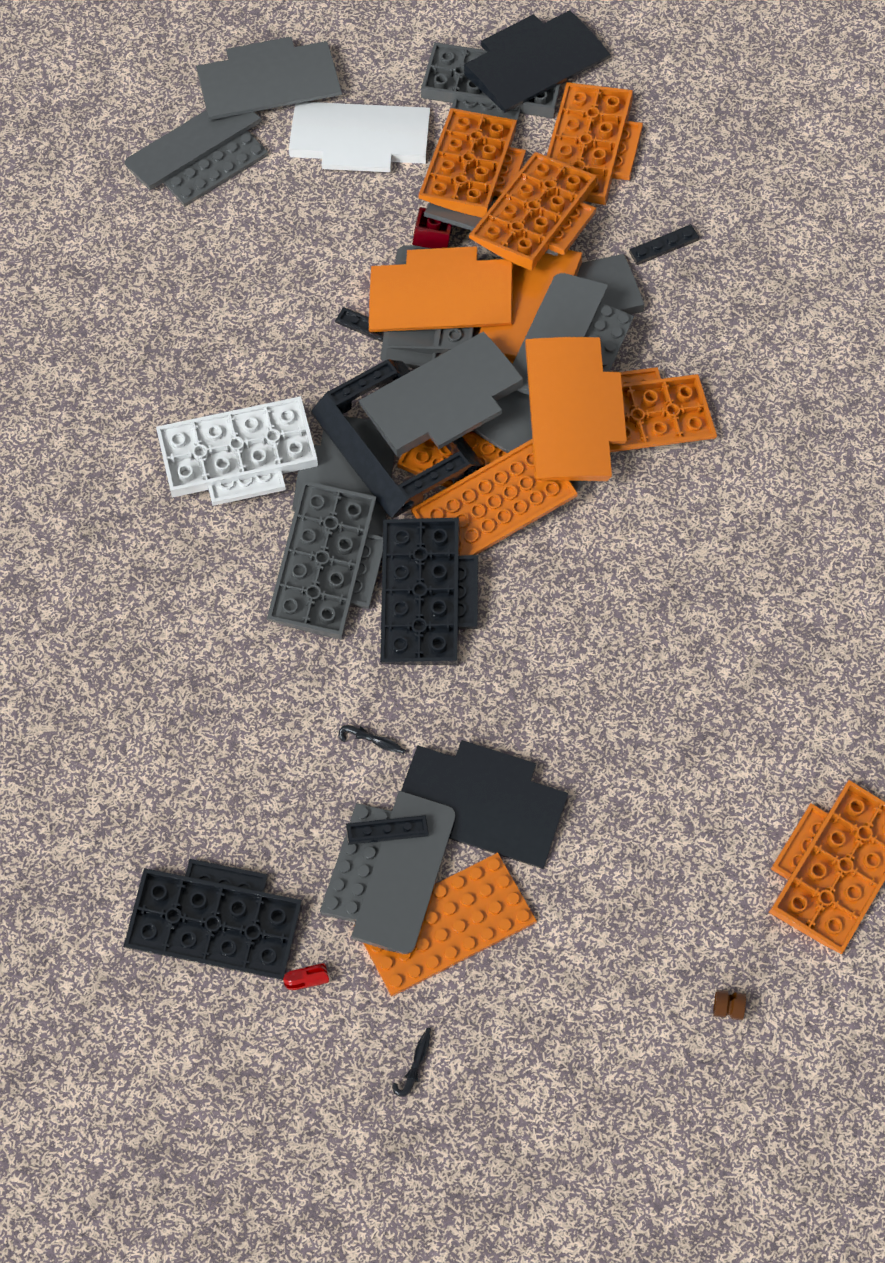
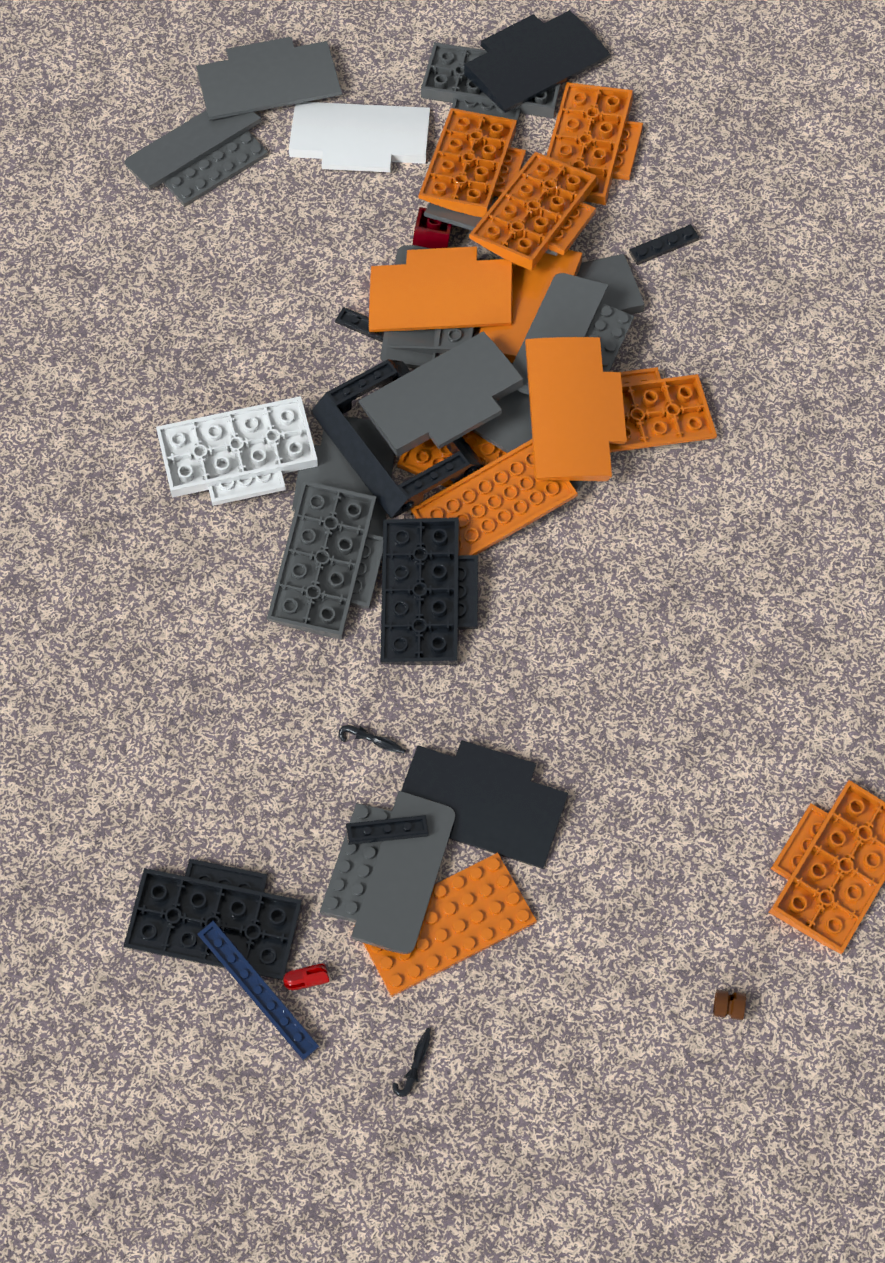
none -> dark blue plate [197,921,320,1061]

